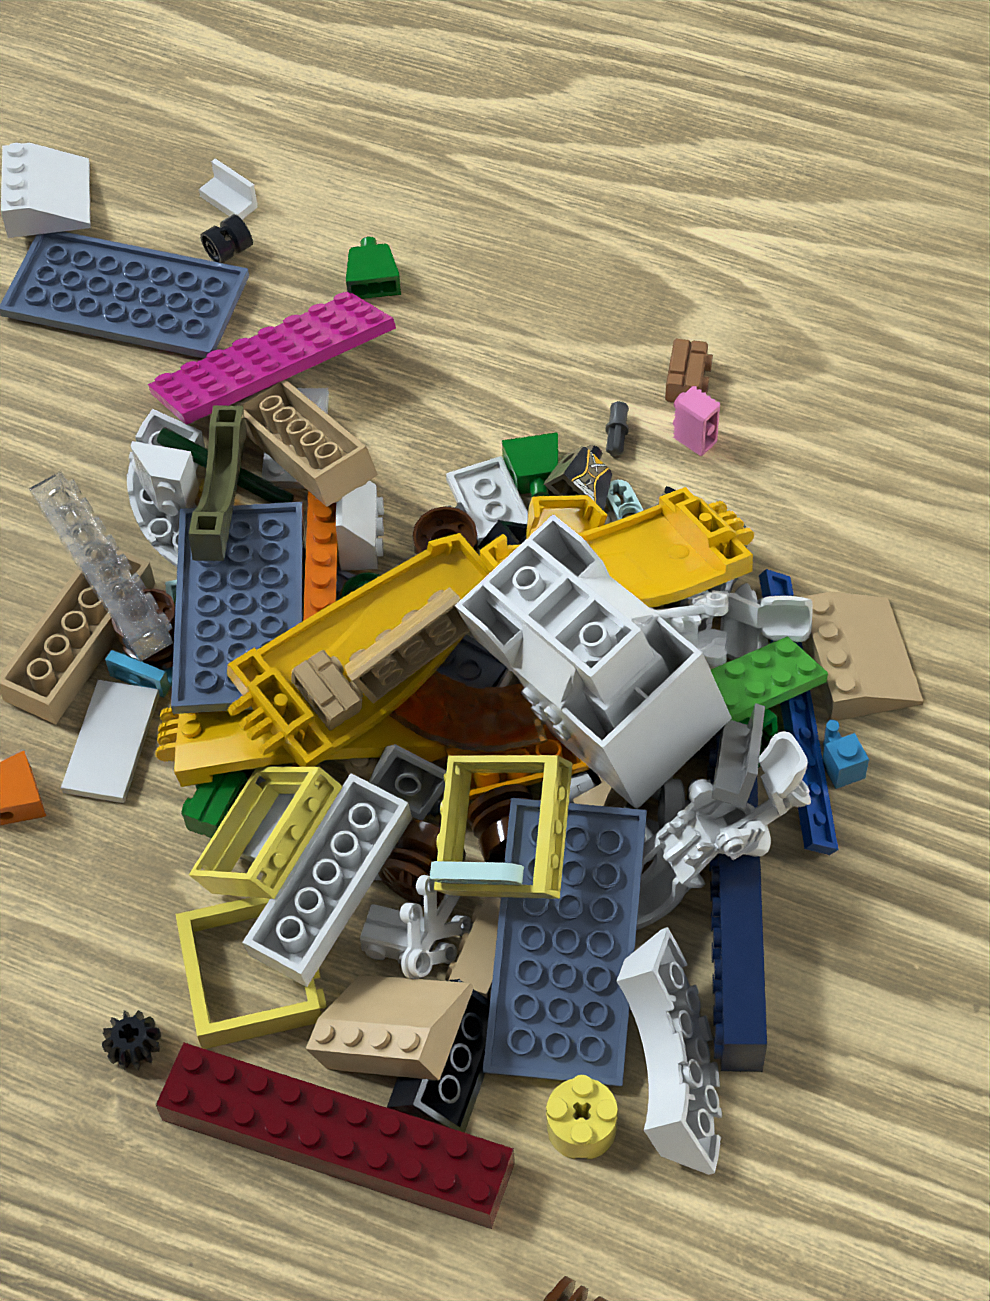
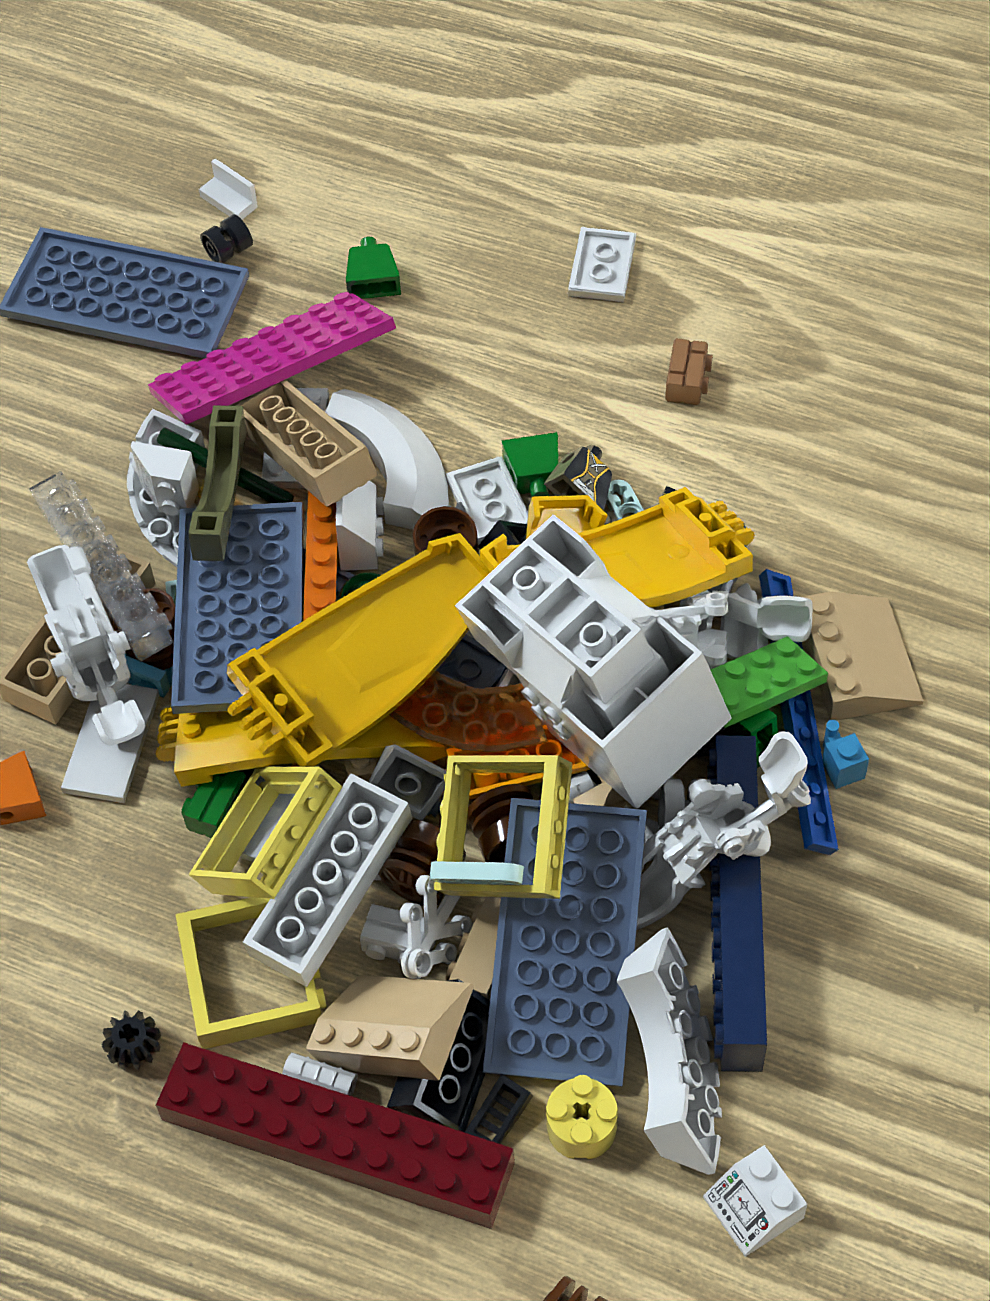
white slope [1,143,91,238] -> none
tan brick [291,650,363,731] -> none
tan slope [344,587,470,704] -> none
dark grey axle [605,401,629,457] -> none
bright pink brick [673,386,720,456] -> none
light grey fence [711,703,765,808] -> none
none -> white piece [27,545,145,746]
none -> white axle [282,1053,358,1096]
none -> white brick [325,389,449,530]
none -> black slope [465,1074,533,1144]
none -> white tile [568,227,636,302]
none -> white slope [703,1145,807,1257]

